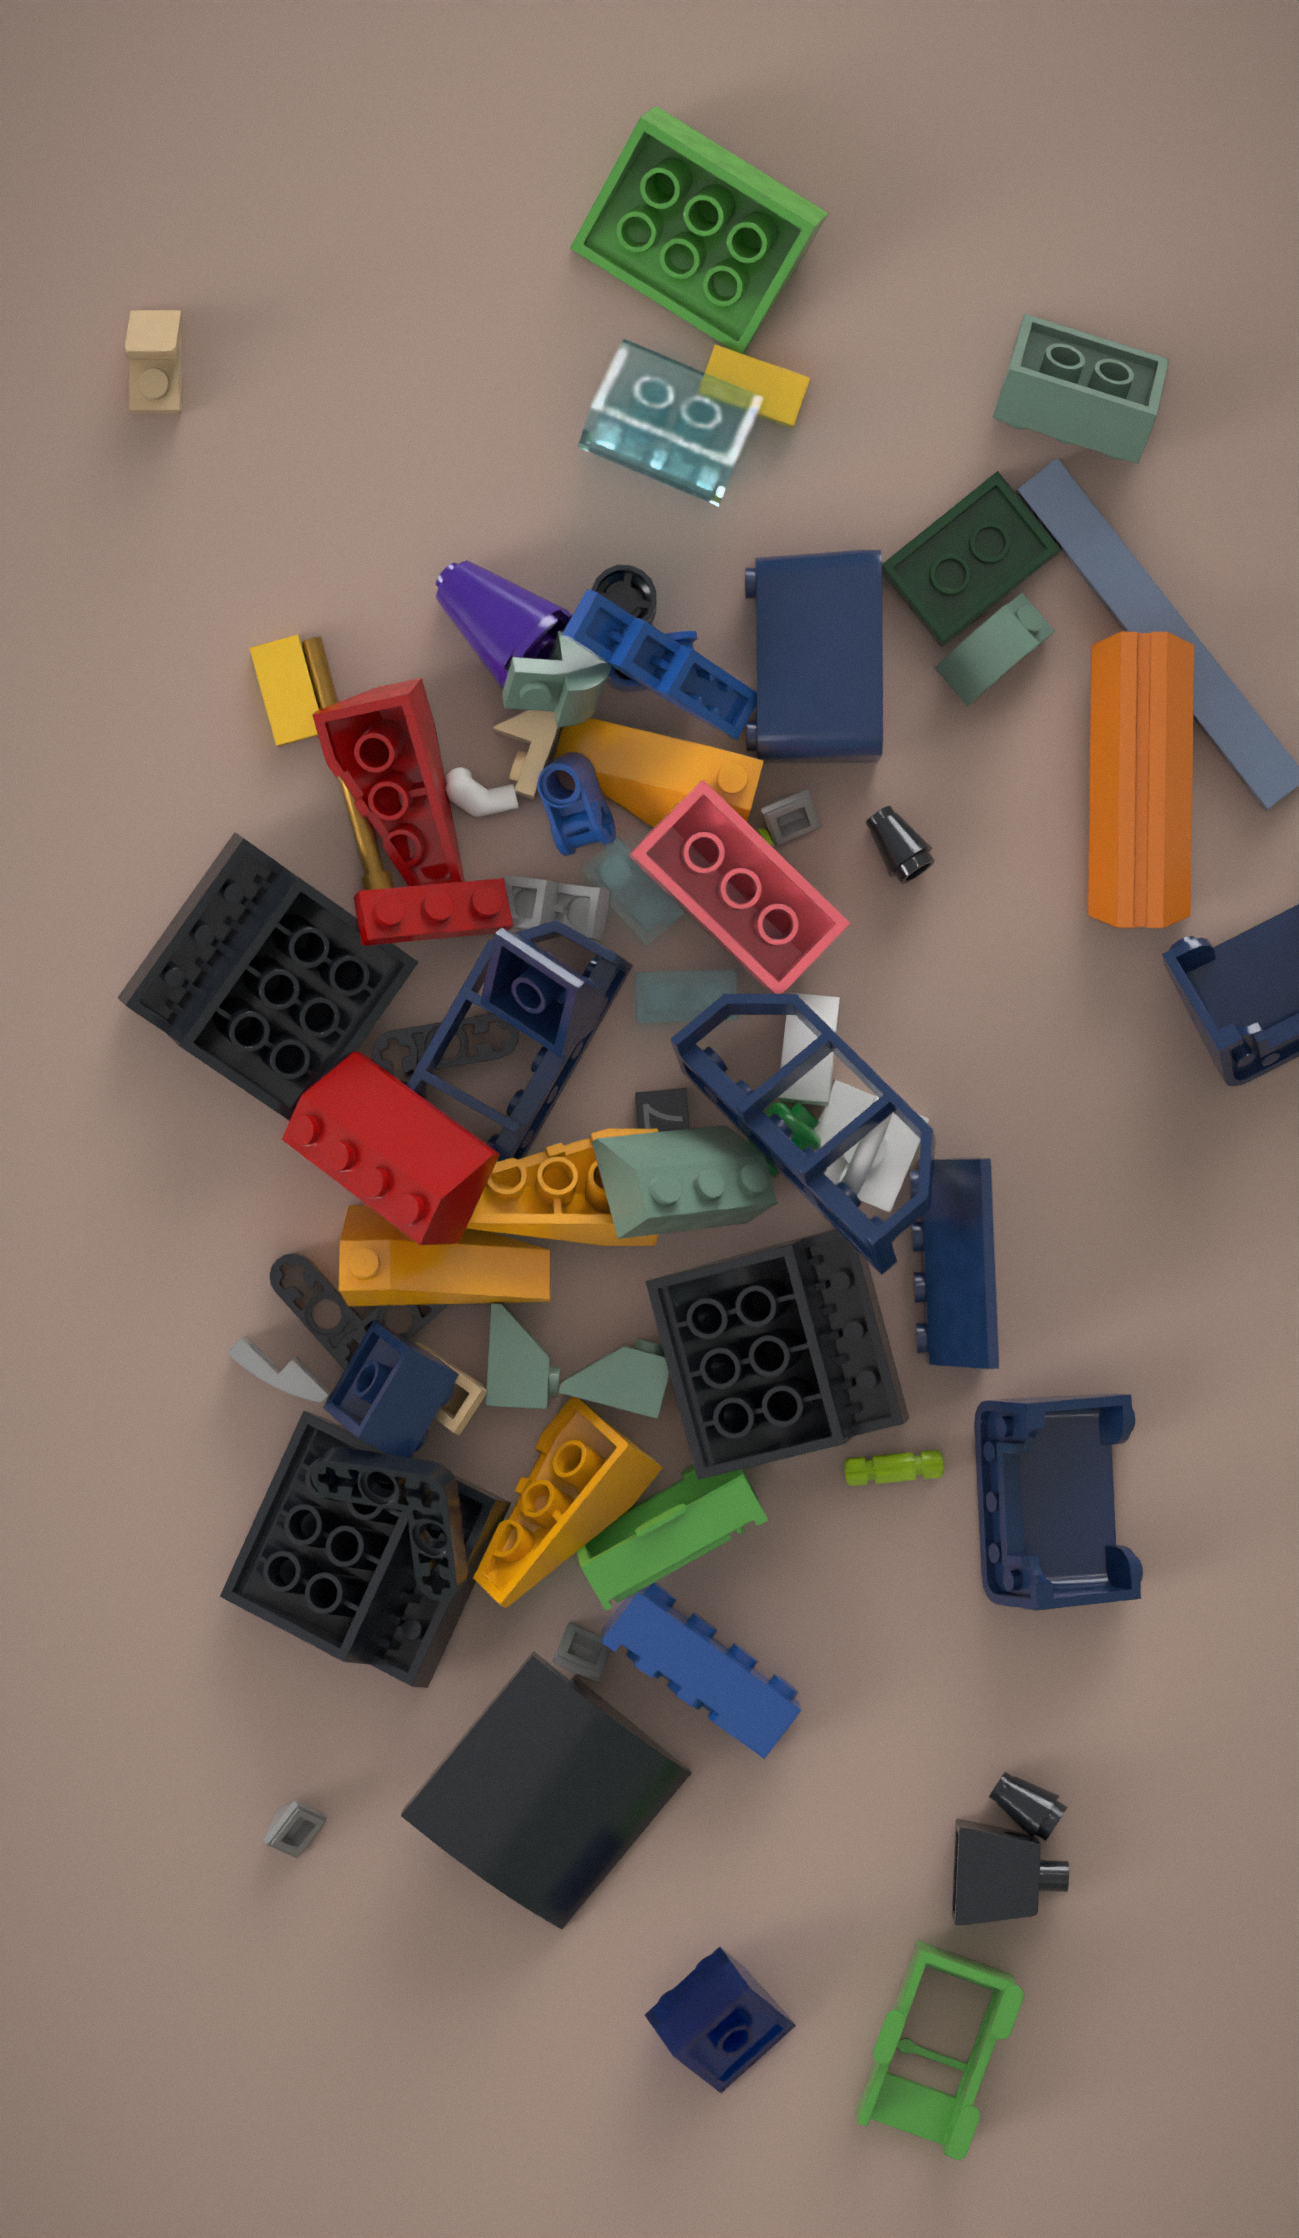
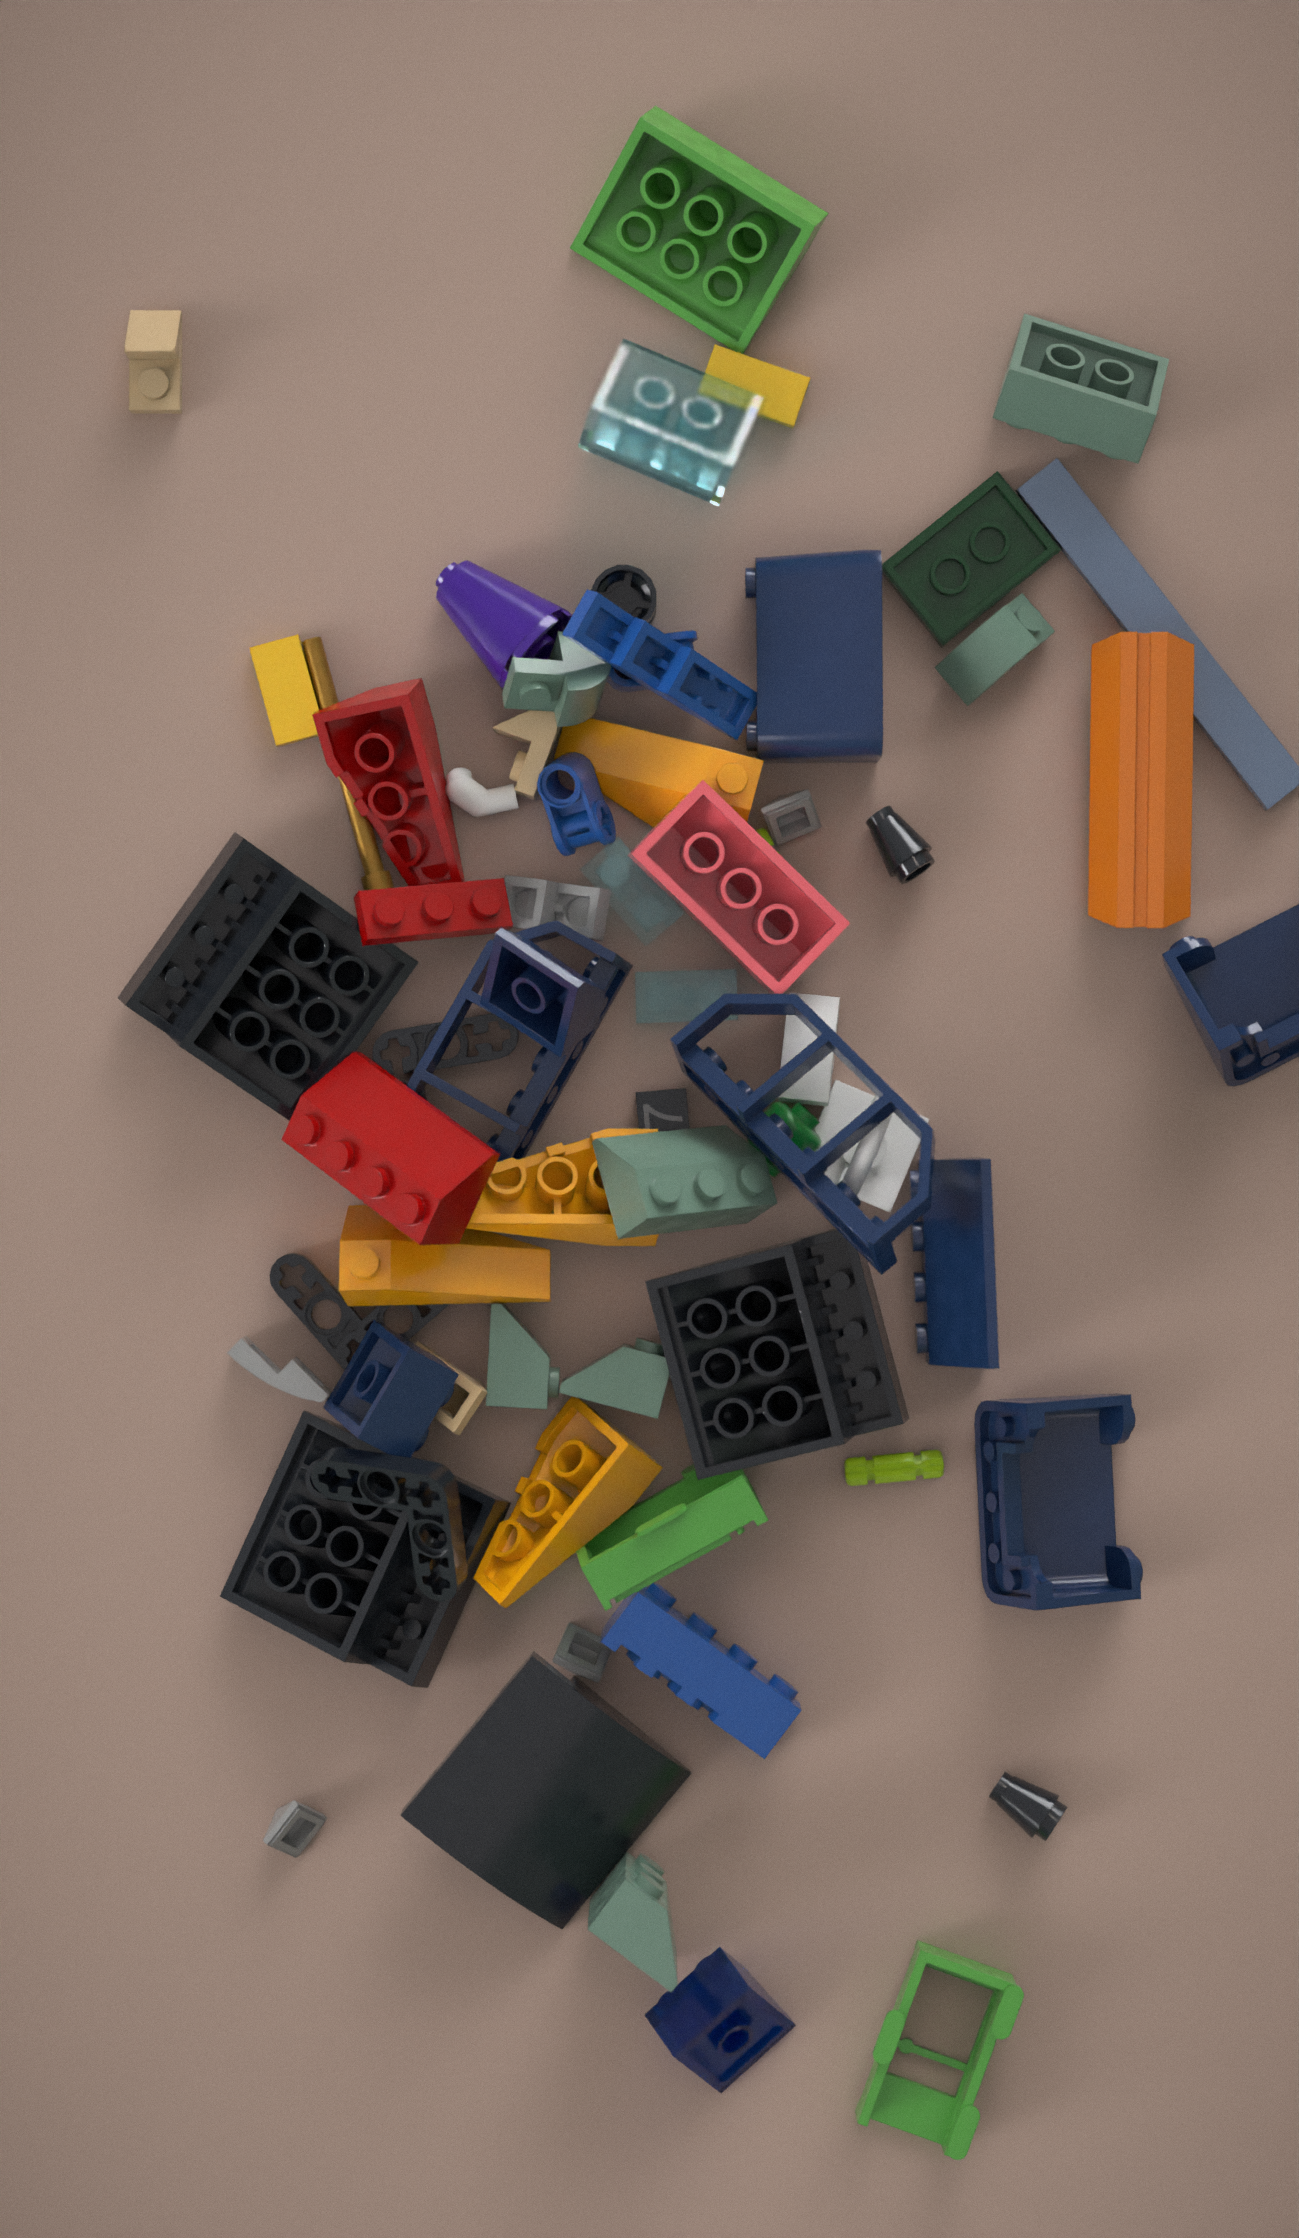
black torso [952,1819,1069,1925] -> none
none -> sand green slope [588,1852,678,1993]

